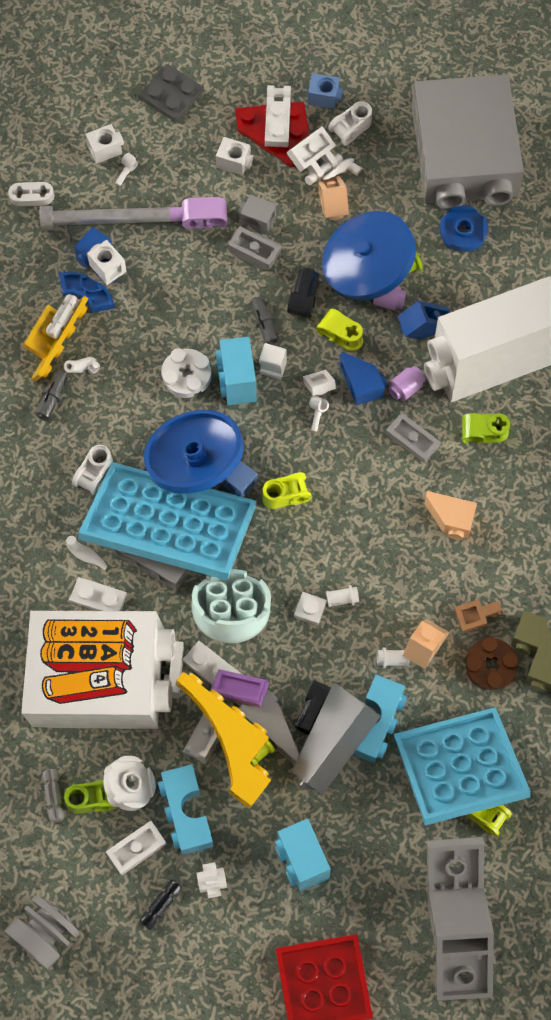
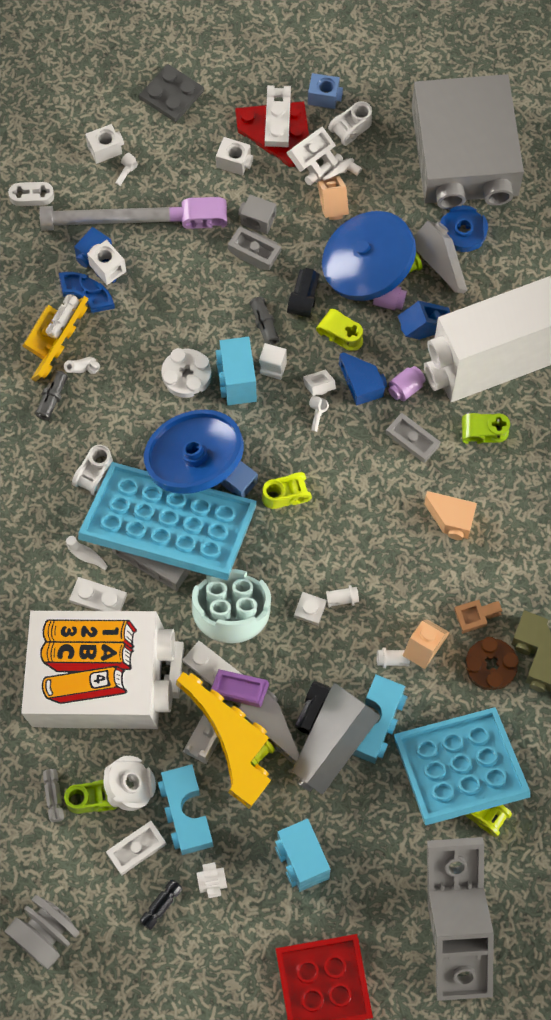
none -> light grey slope [414,221,467,294]

